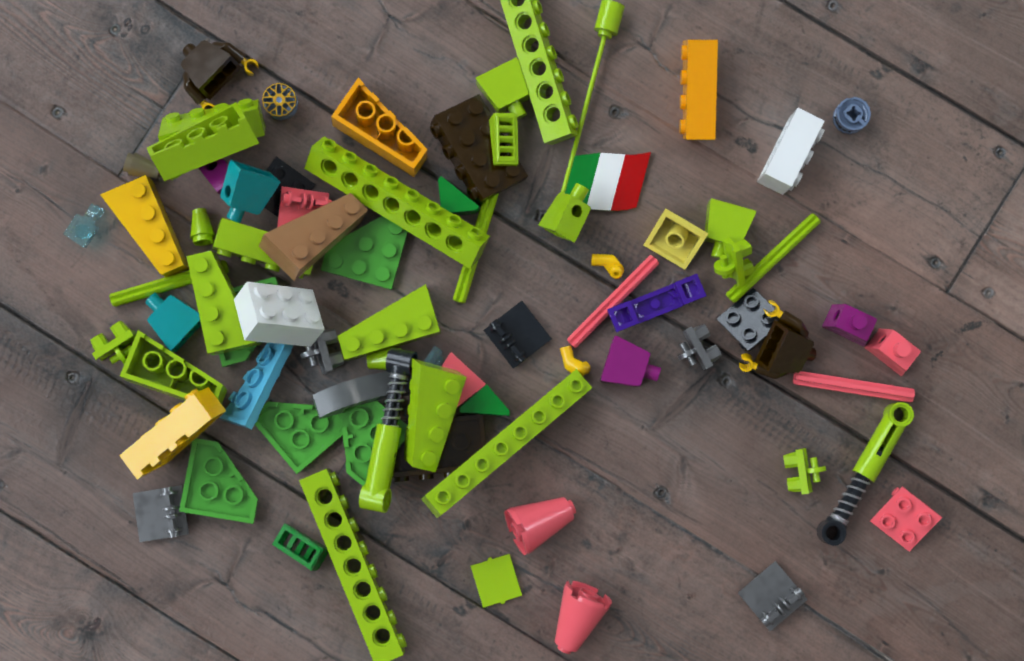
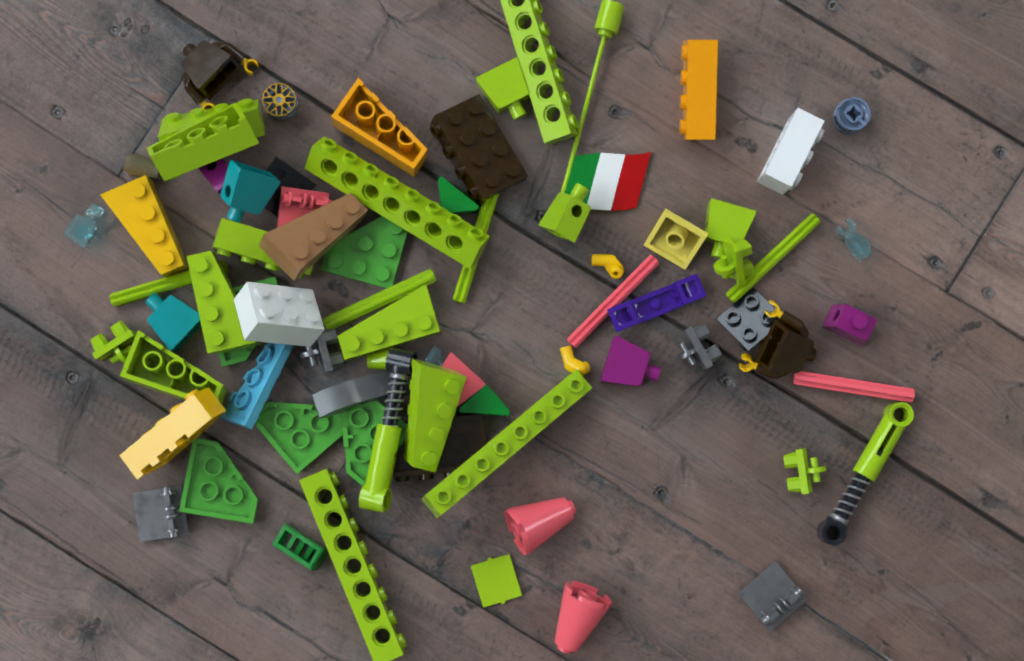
lime cone [190,208,215,246] -> none
black hinge [483,301,552,369] -> none
lime slope [489,113,518,166] -> none
coral torso [864,328,921,376] -> none
coral hinge [870,486,942,552] -> none
none -> lime axle [322,269,436,329]
none -> clear light blue plate [835,218,873,261]

